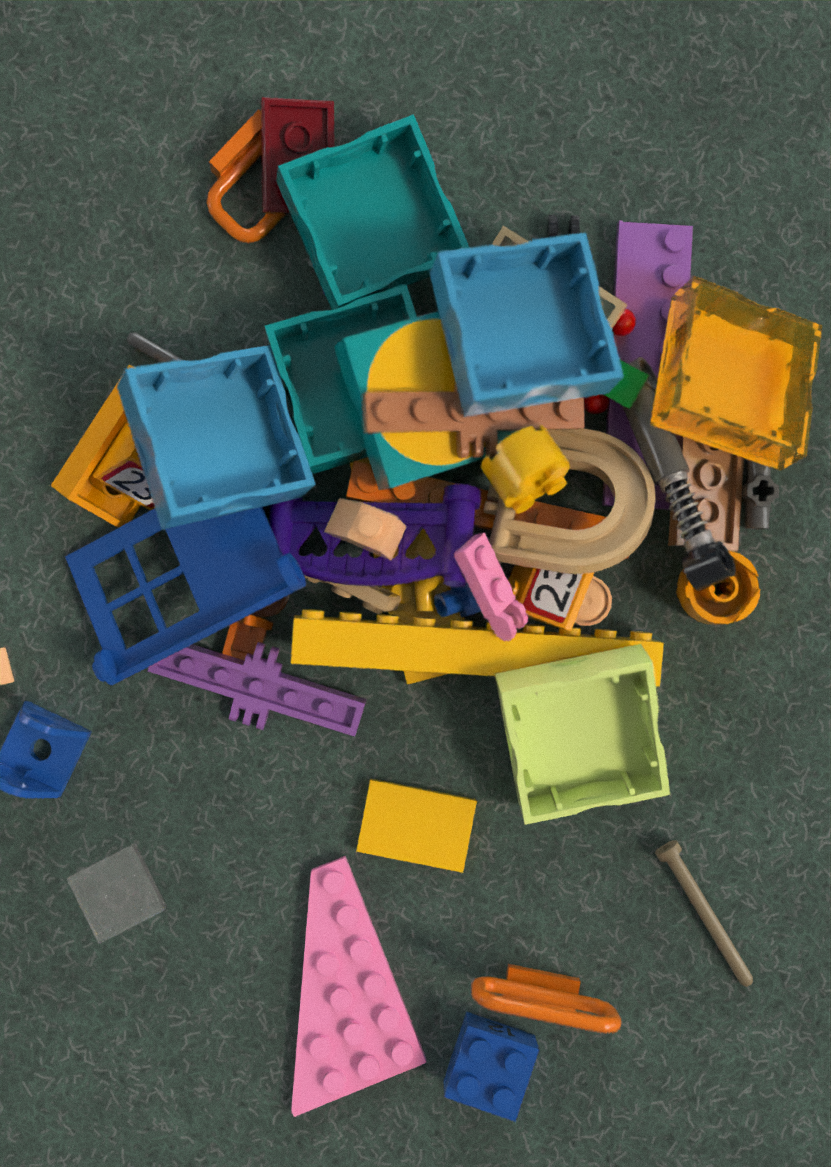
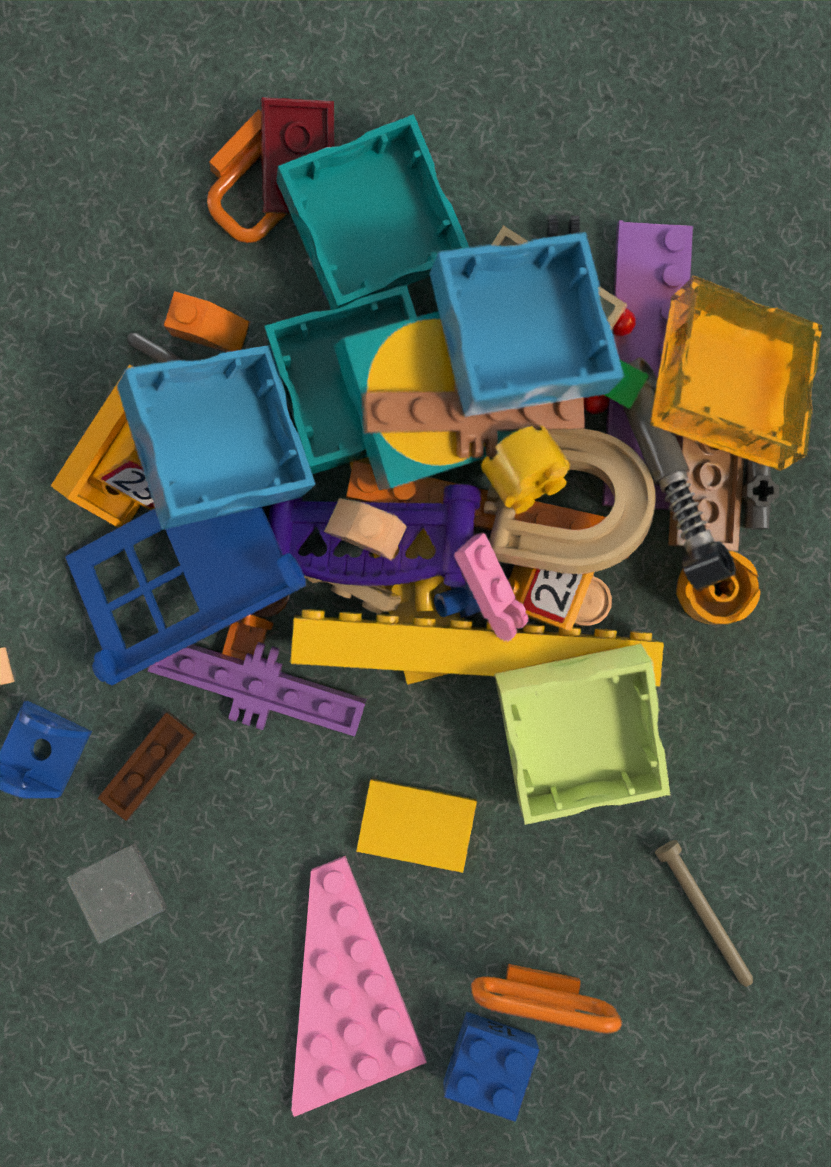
none -> reddish brown plate [98,712,197,821]
none -> orange slope [164,291,250,352]

